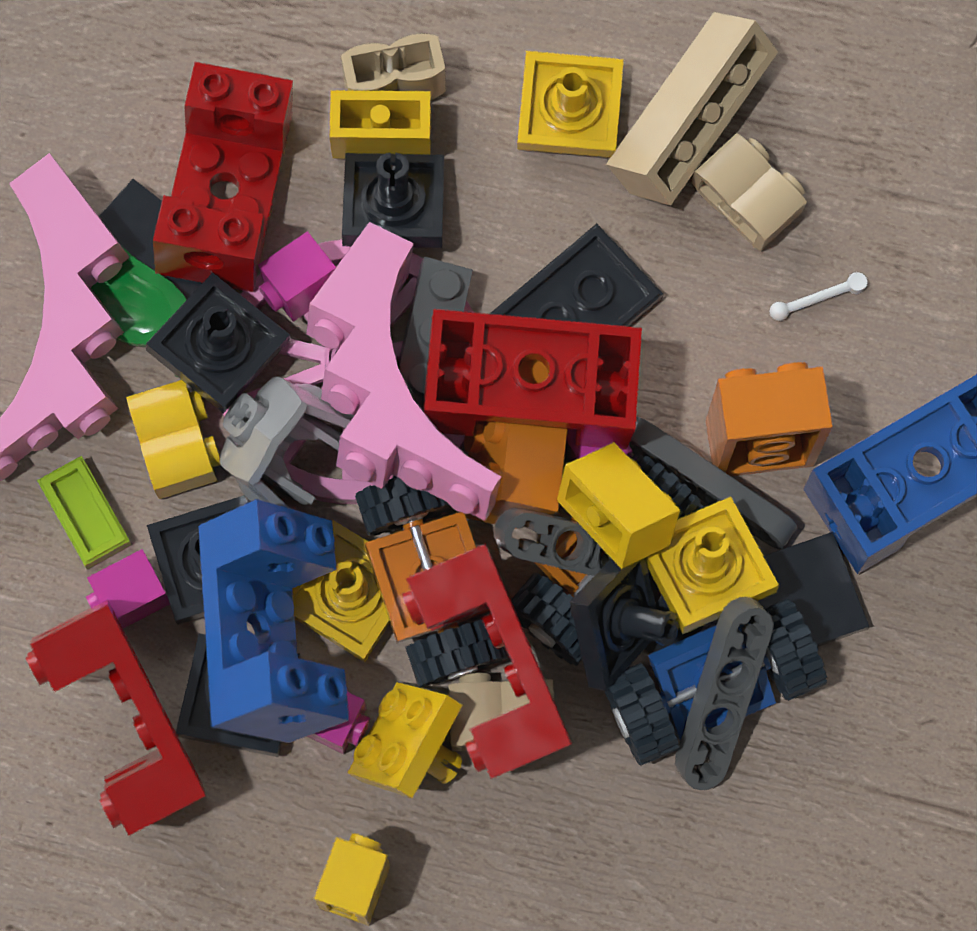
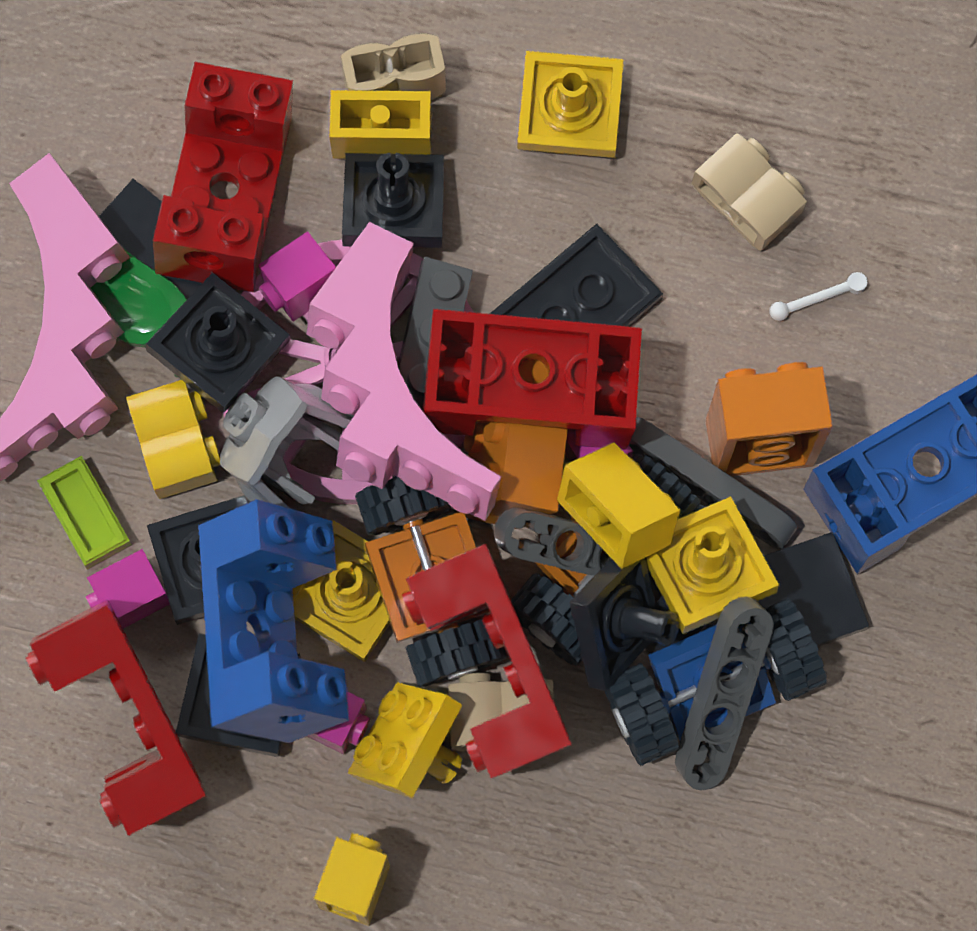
tan brick [606,12,778,205] -> none

